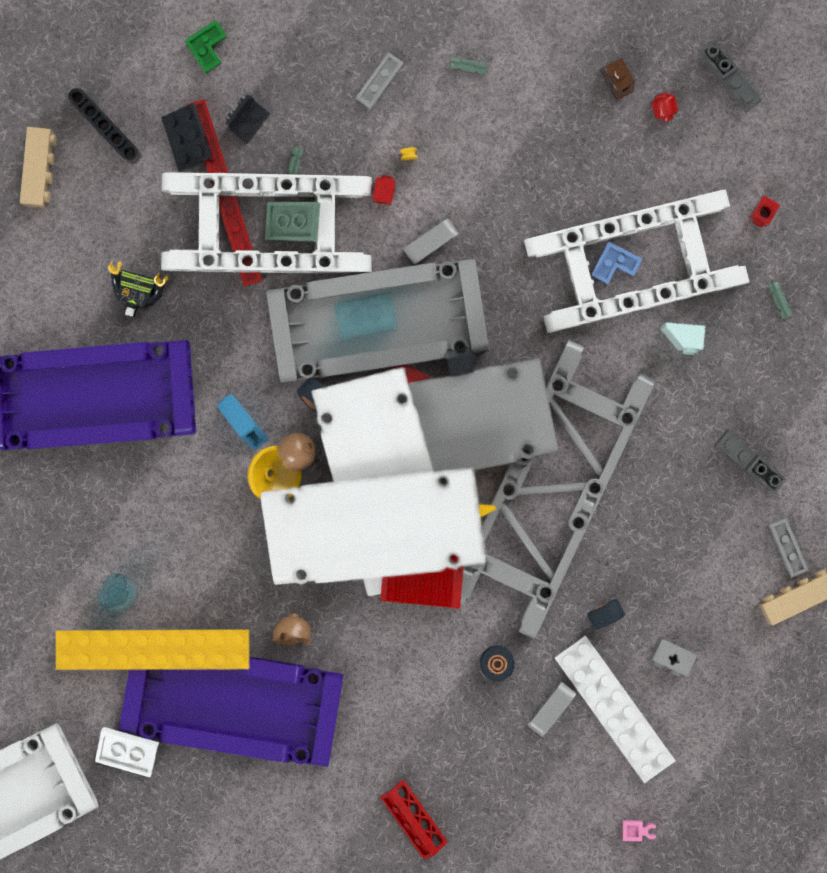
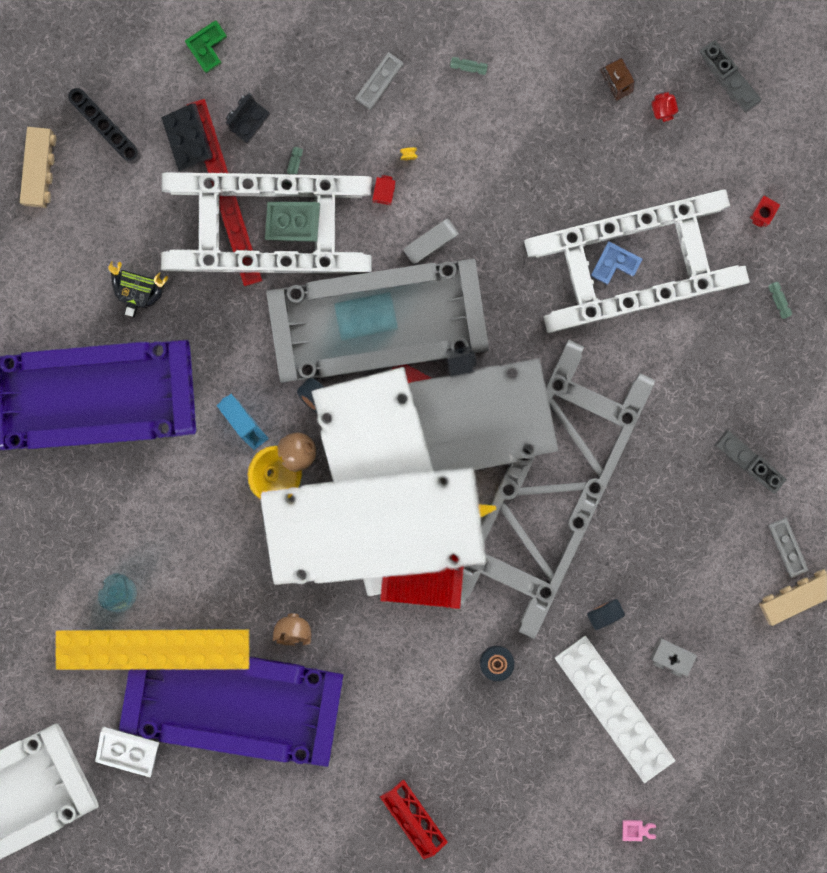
light grey beam [527,681,576,737] -> none
light aqua slope [661,323,705,355] -> none

